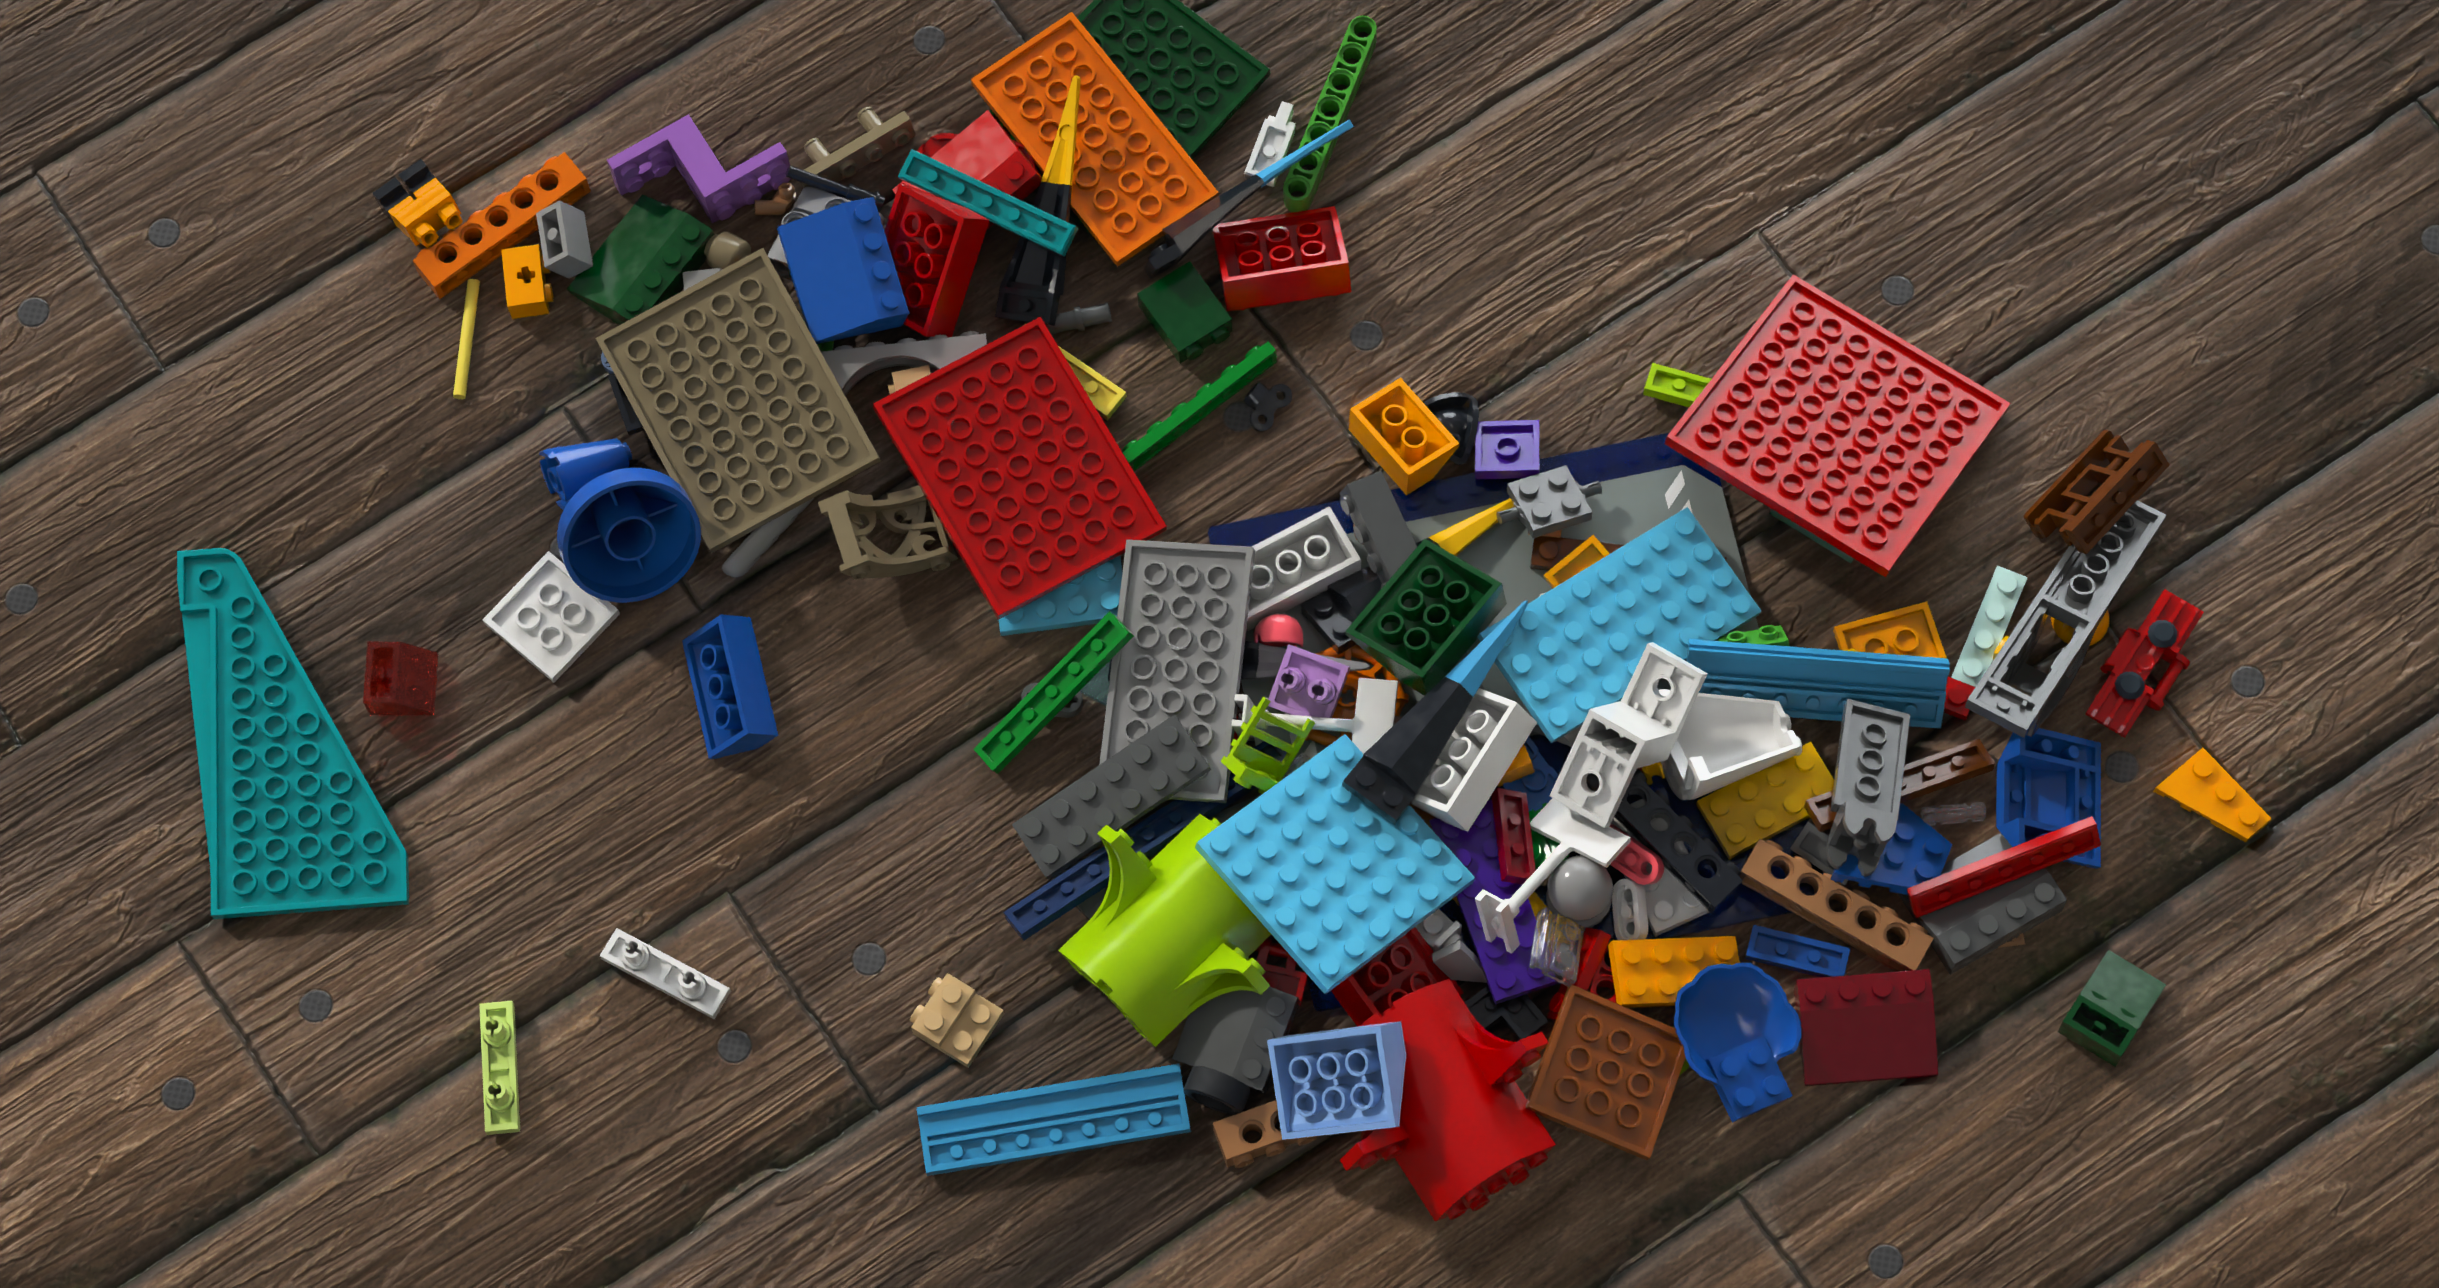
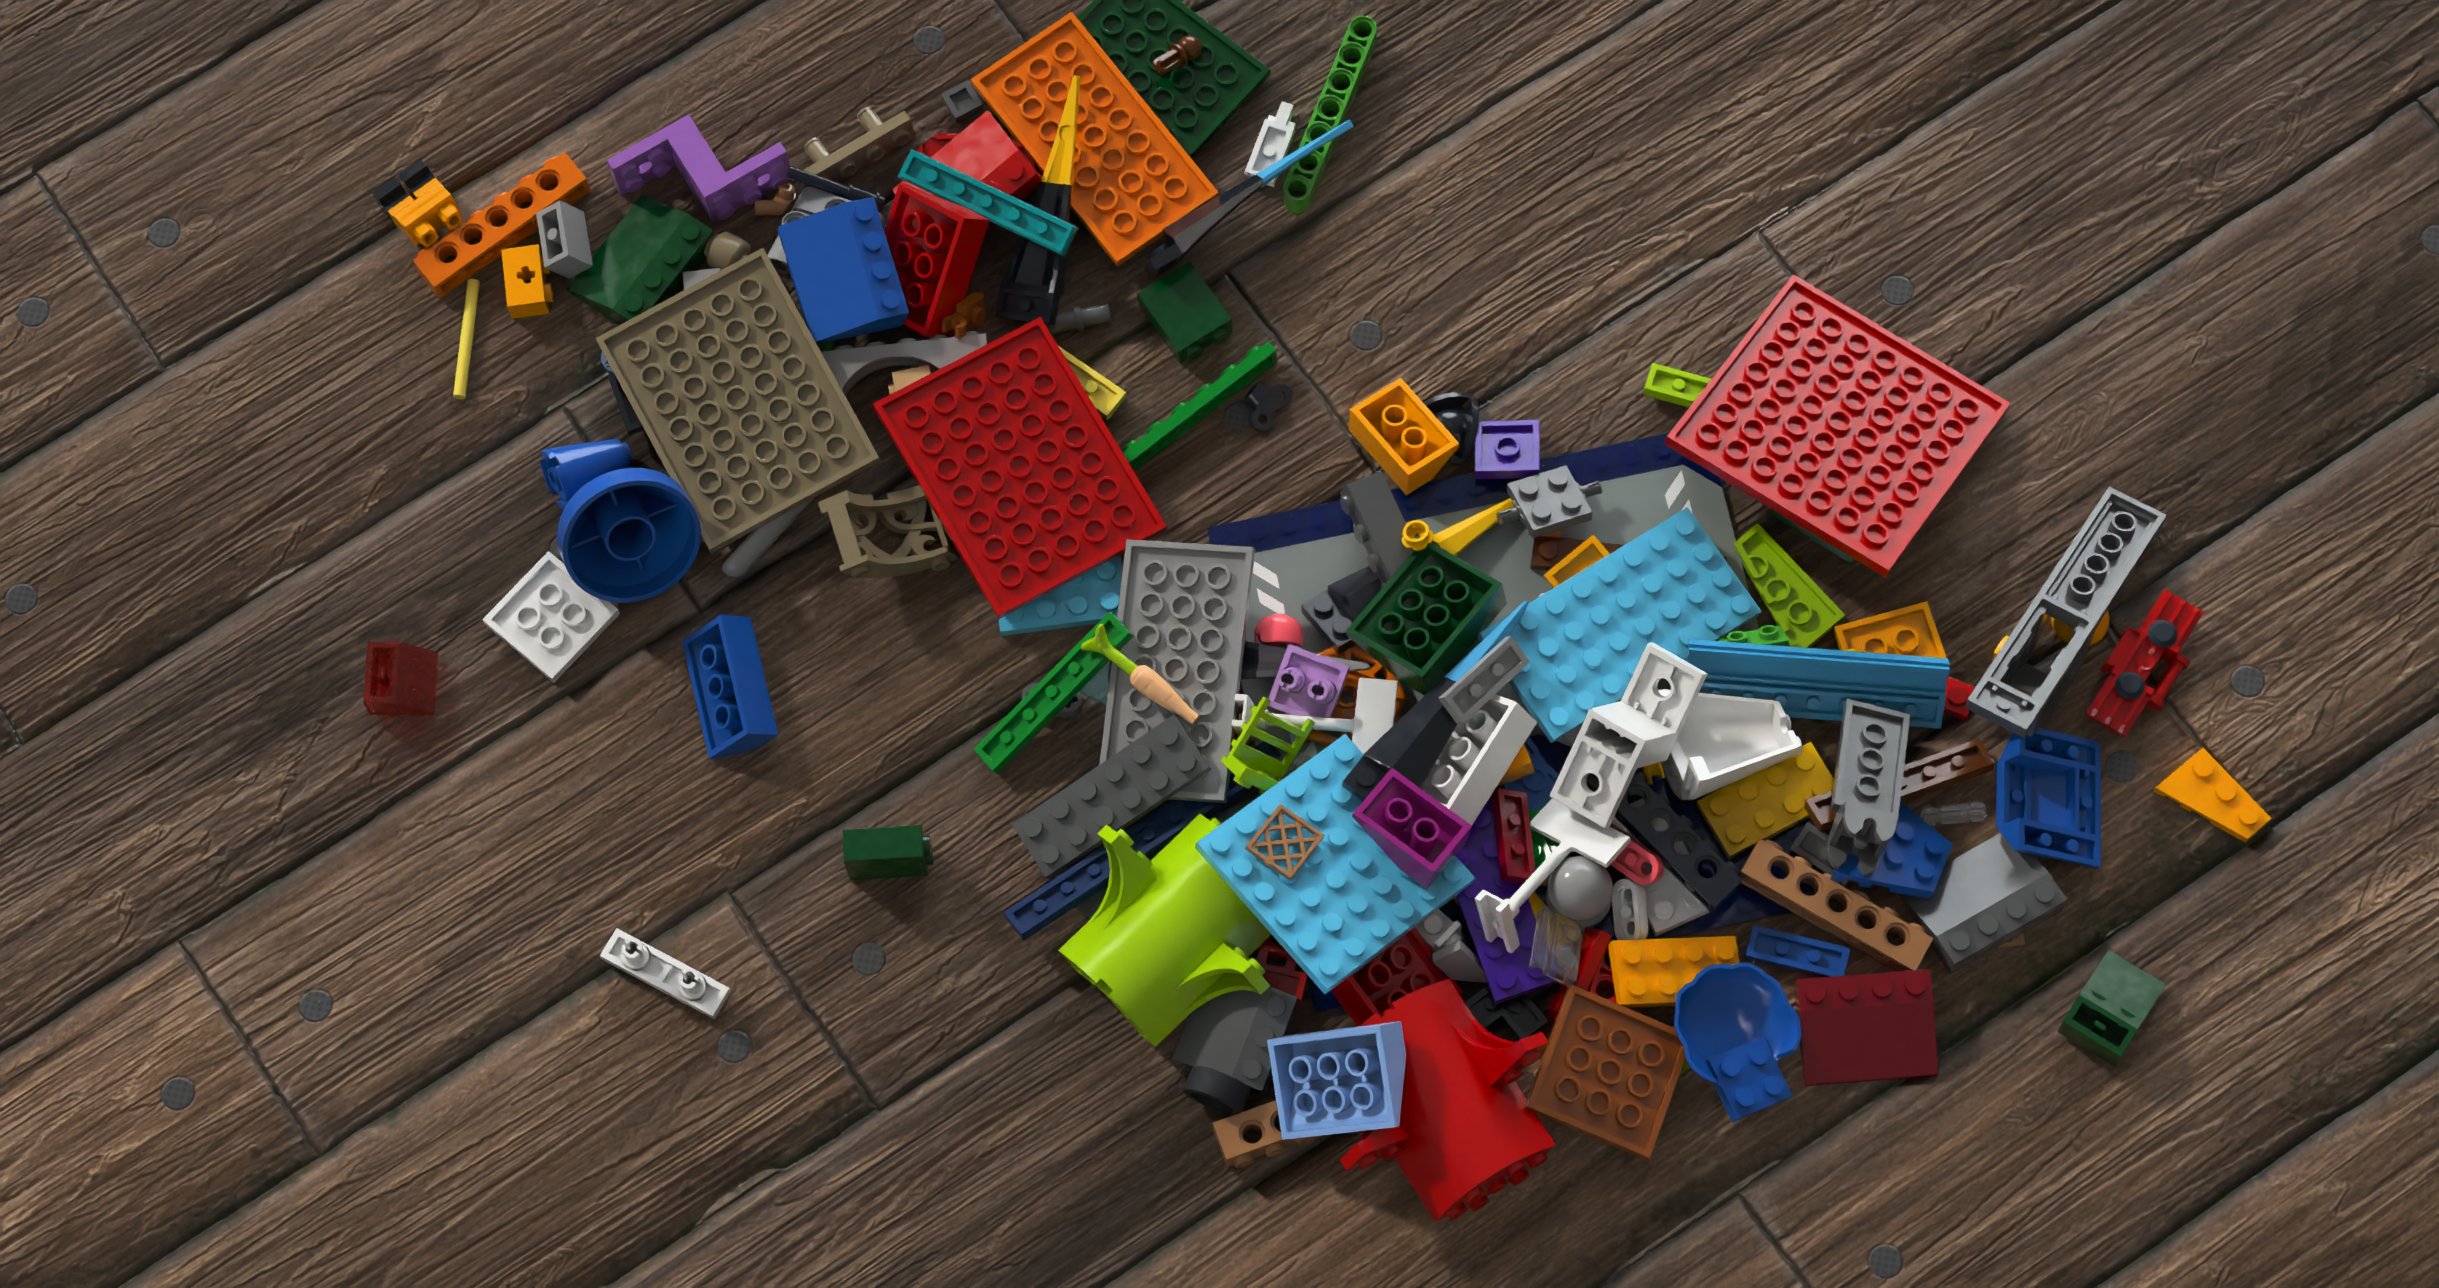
teal wing [177,548,409,919] -> none
yellowish green plate [479,1001,520,1135] -> none
tan plate [910,973,1004,1068] -> none
dark azure plate [917,1064,1191,1176] -> none
red slope [1212,206,1352,311] -> none
white brick [1246,506,1361,631] -> none
red tile [1907,816,2101,918] -> none
light aqua plate [1951,566,2027,687] -> none
reddish brown fence [2024,429,2170,554] -> none
none -> dark green brick [843,825,934,880]
none -> dark grey plate [941,80,984,124]
none -> dark orange plate [942,291,986,339]
none -> light nougat piece [1081,624,1200,725]
none -> reddish brown axle [1153,35,1202,75]
none -> medium nougat window [1245,804,1325,881]
none -> magenta slope [1352,768,1472,889]
none -> yellow plate [1401,520,1433,551]
none -> light grey plate [1438,636,1530,724]
none -> lime wing [1733,523,1845,648]

